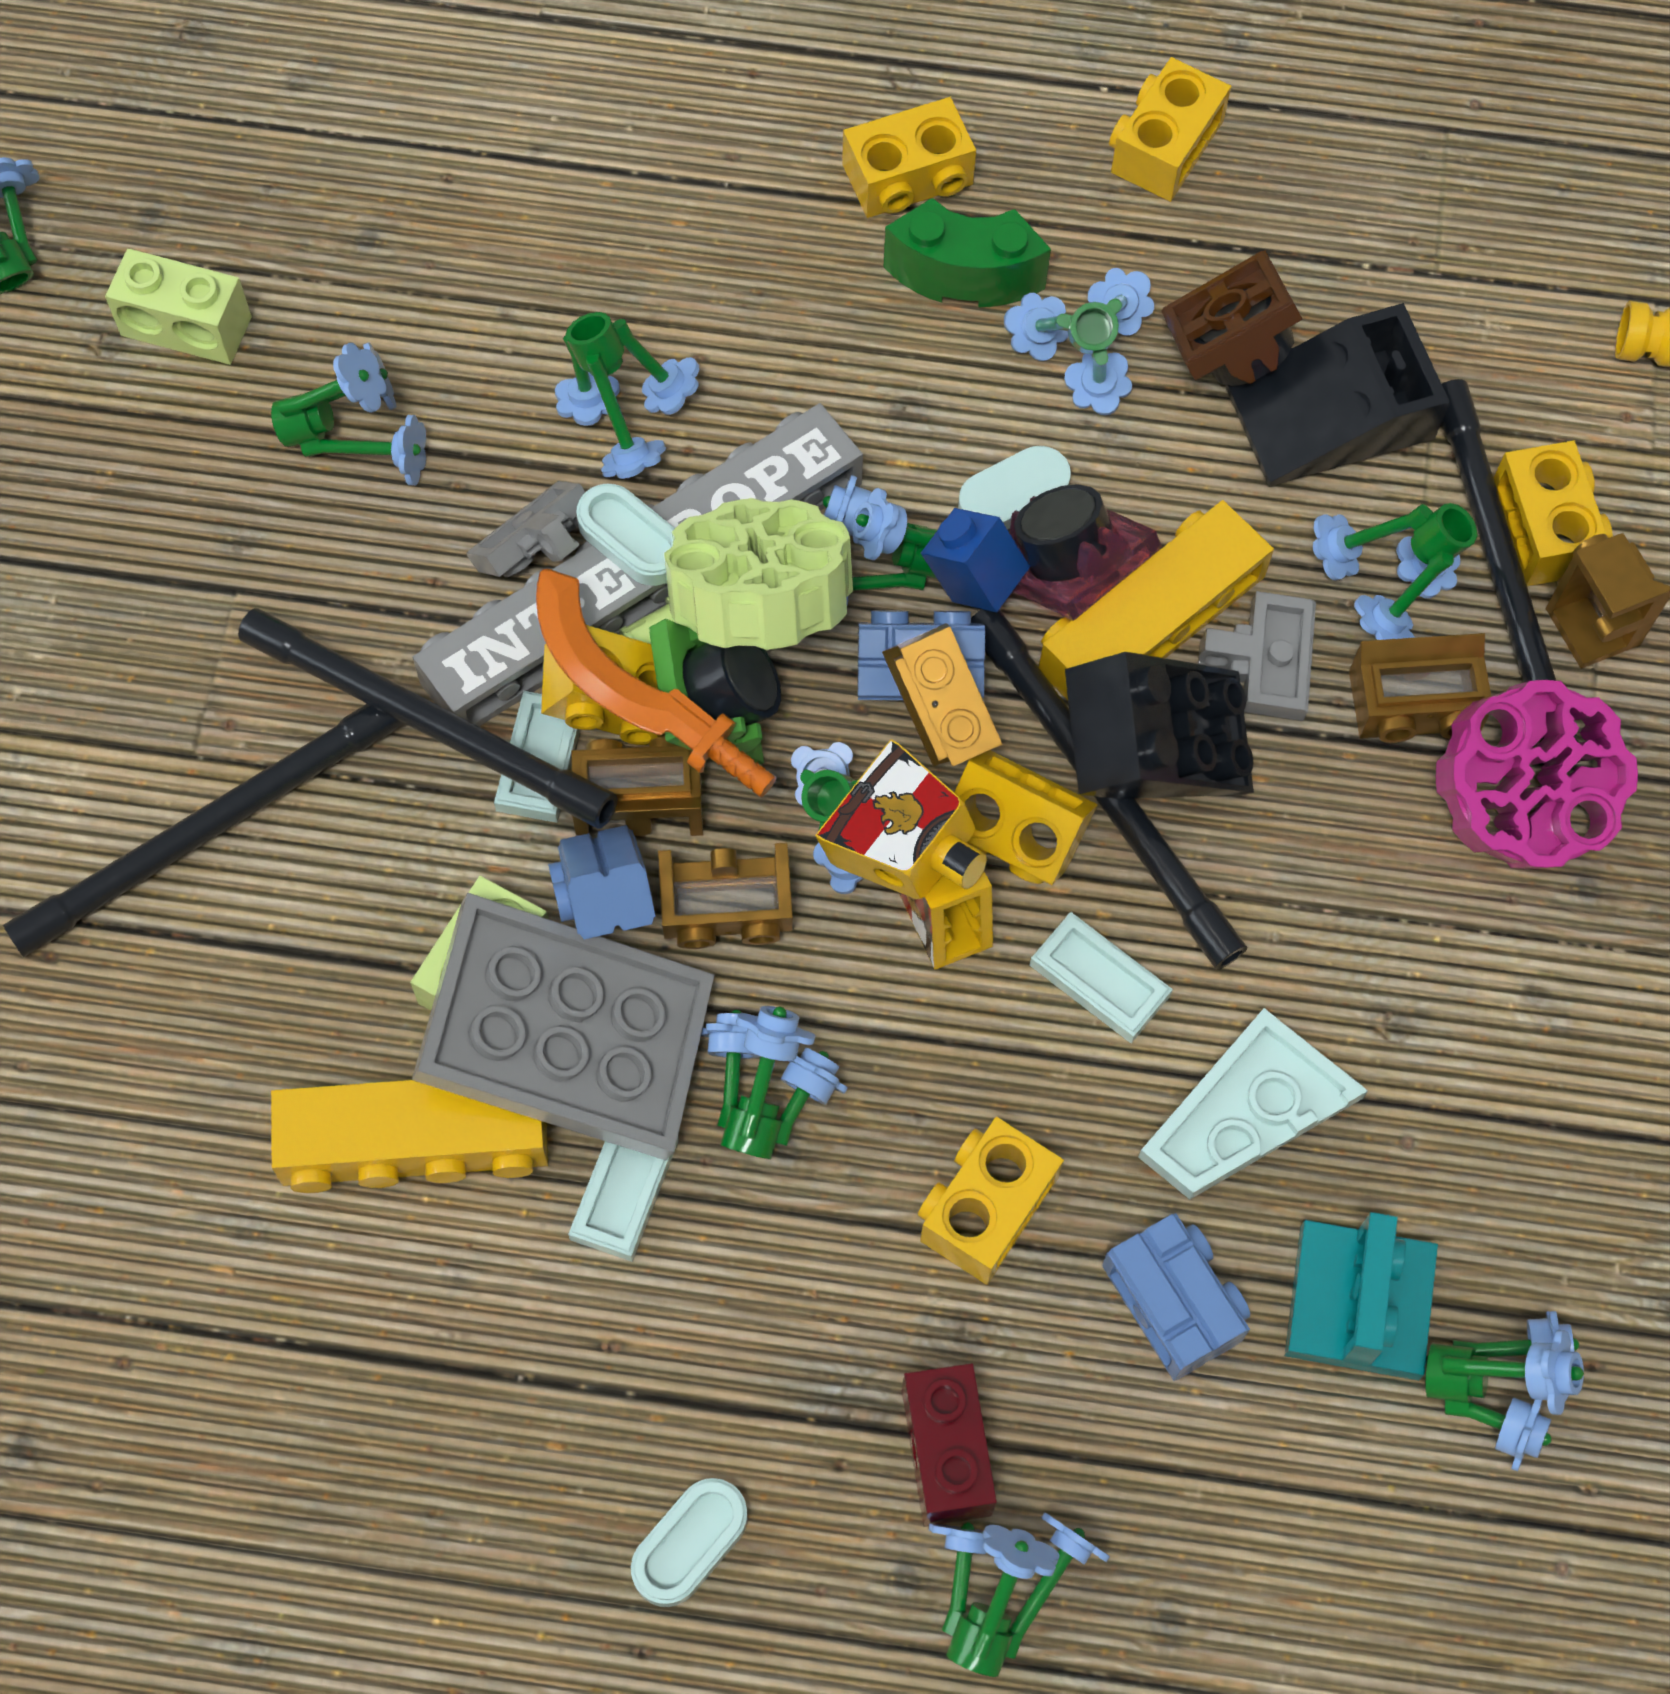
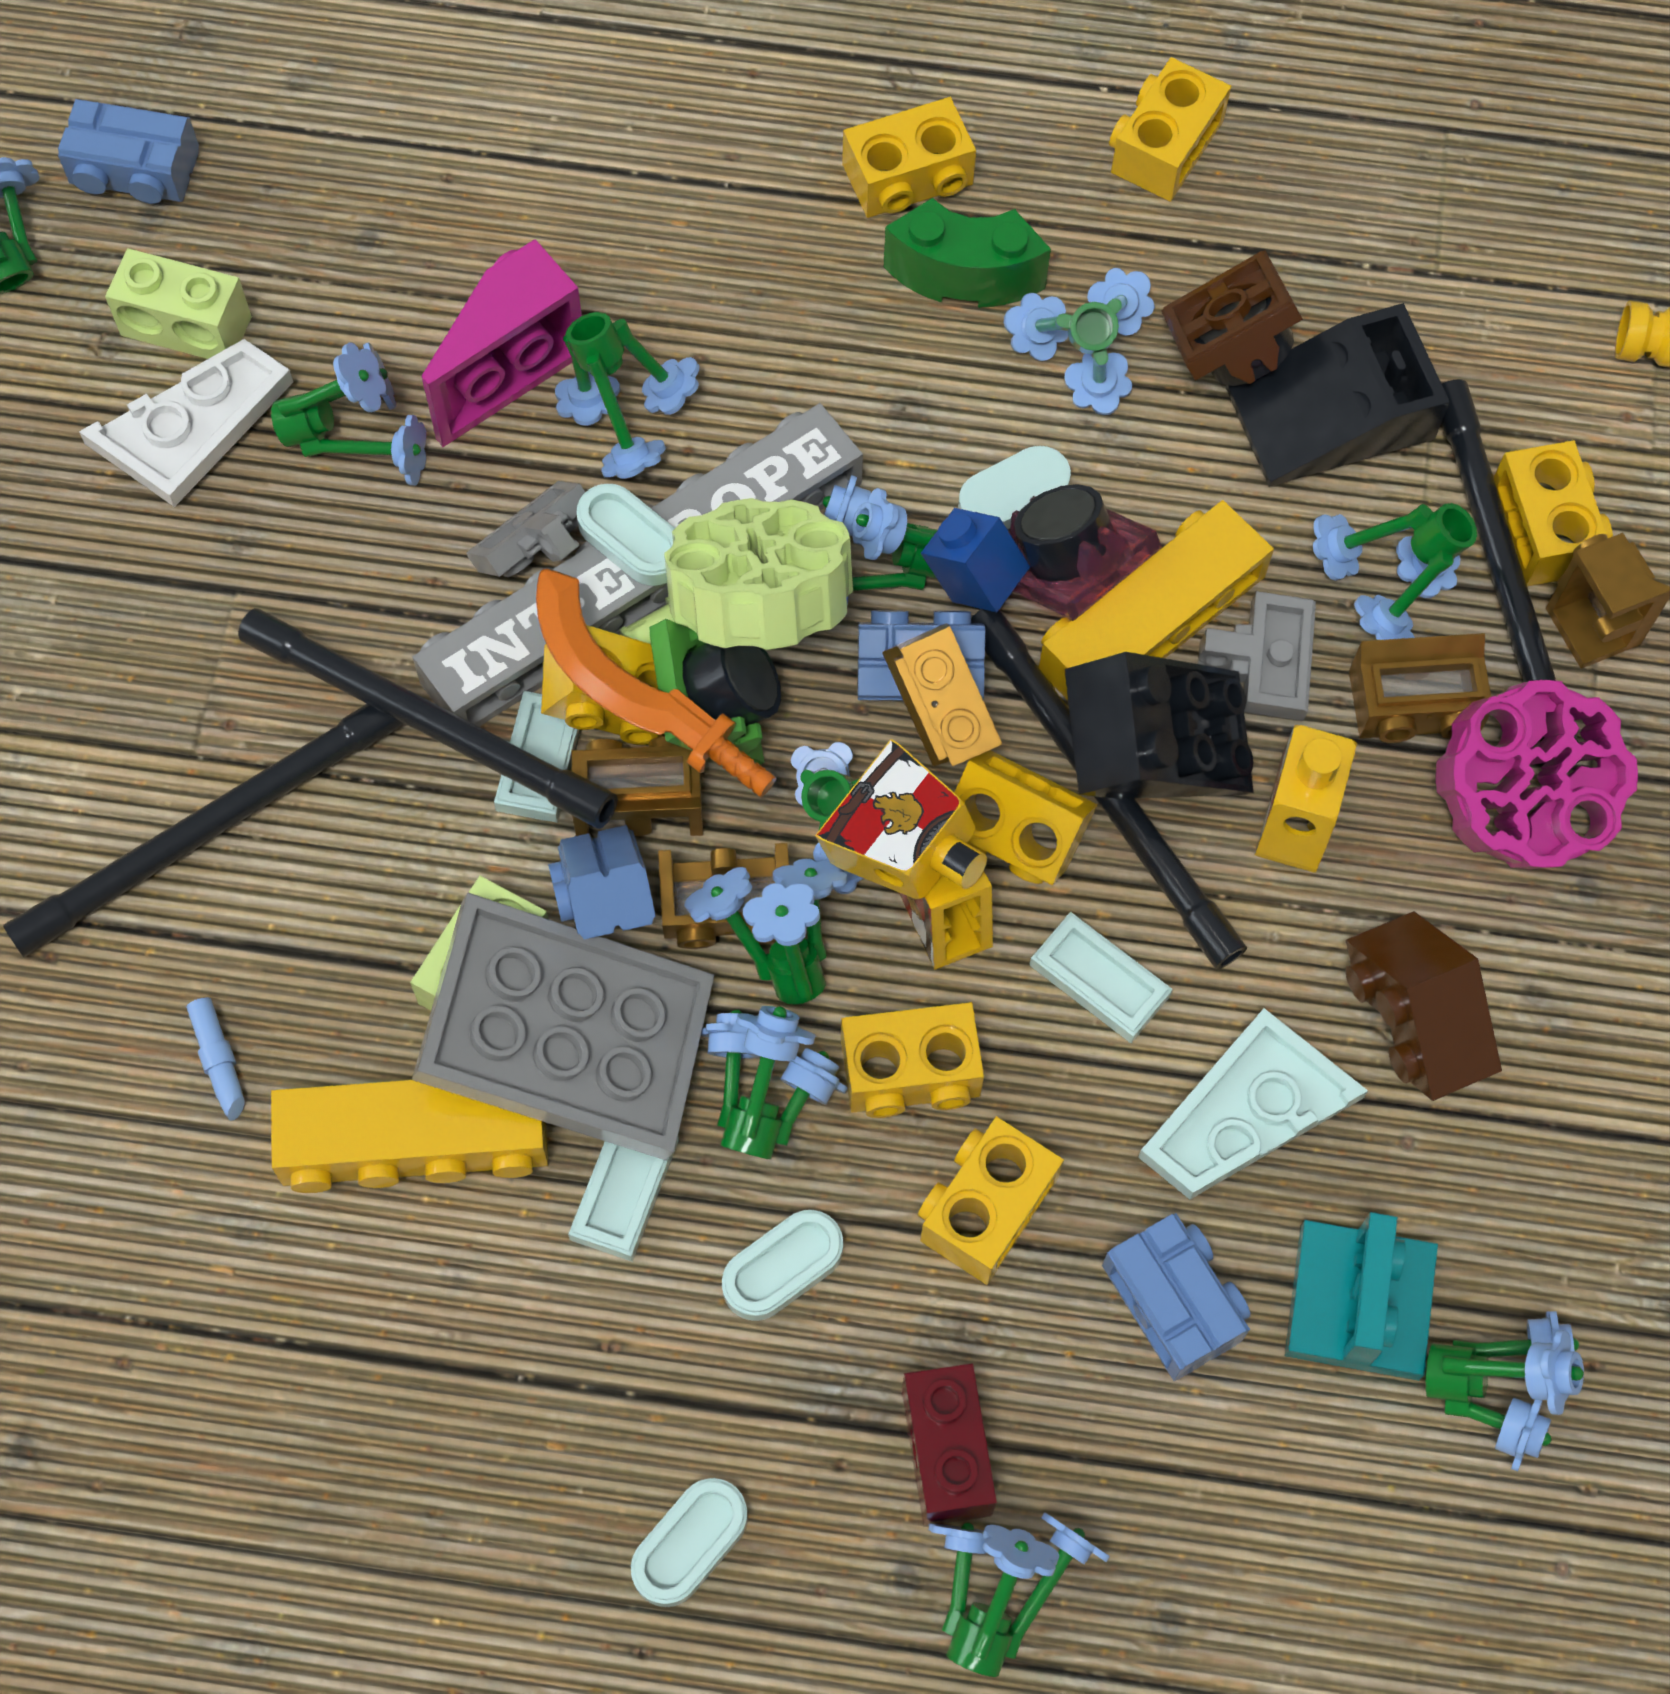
none -> medium blue brick [58,99,199,204]
none -> white wing [79,339,293,507]
none -> light blue piece [186,997,245,1121]
none -> dark pink slope [421,239,582,447]
none -> light blue plant [684,859,847,1004]
none -> light aqua tile [722,1210,843,1321]
none -> yellow brick [841,1002,984,1118]
none -> yellow torso [1254,725,1357,873]
none -> reddish brown brick [1346,911,1502,1101]

